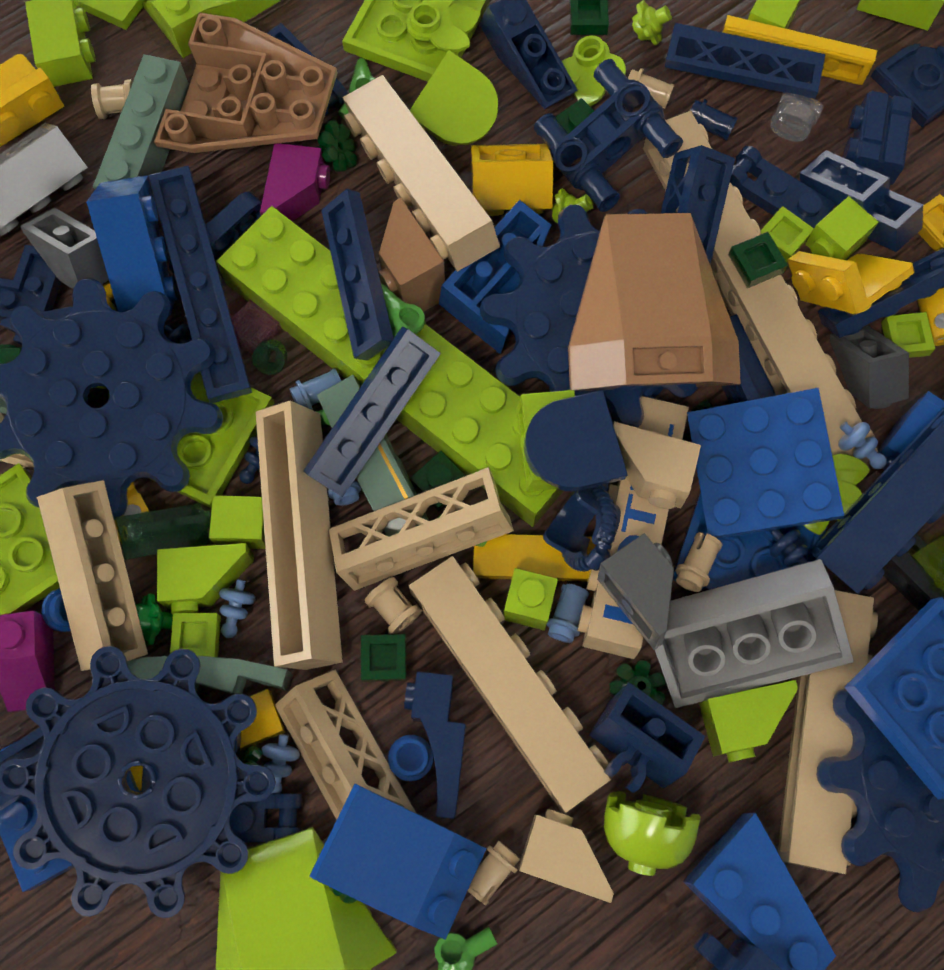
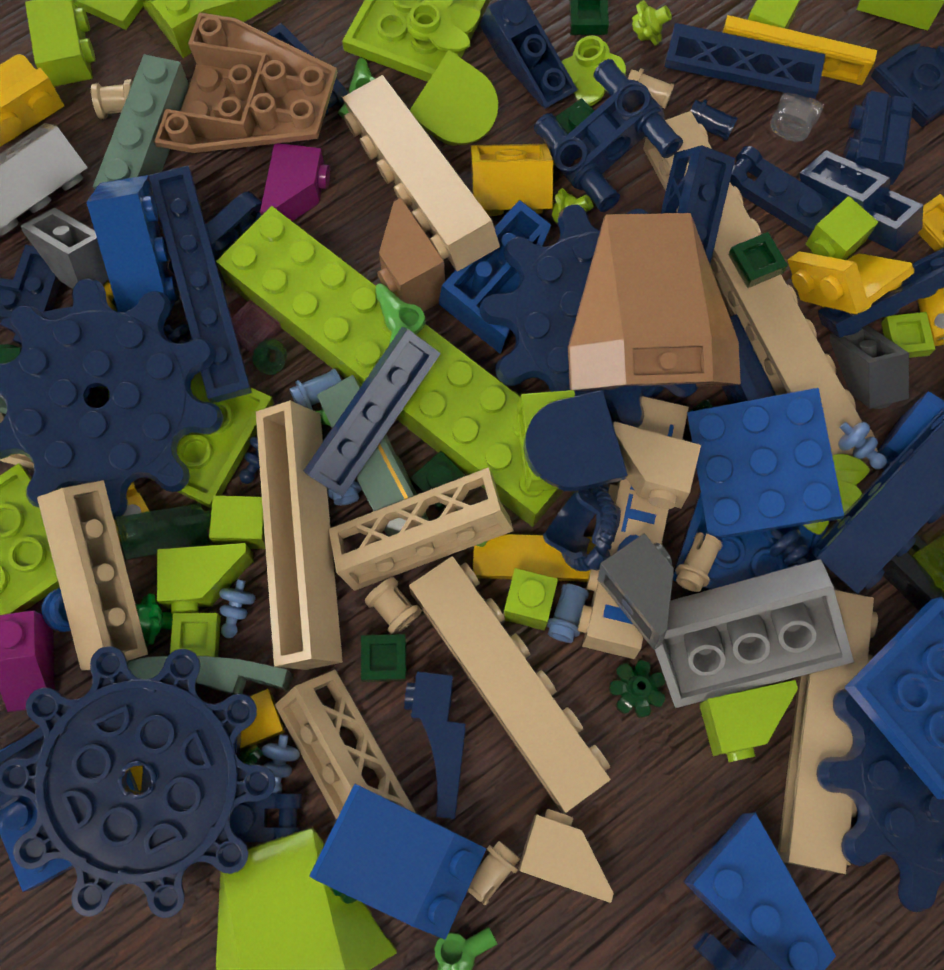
dark green plant [316,120,358,172] -> none
dark blue plate [321,189,394,361] -> none
blue plate [388,735,433,781] -> none
dark blue brick [589,682,705,793] -> none
lime cylinder [604,791,701,876] -> none
lime plate [761,206,814,263] -> none

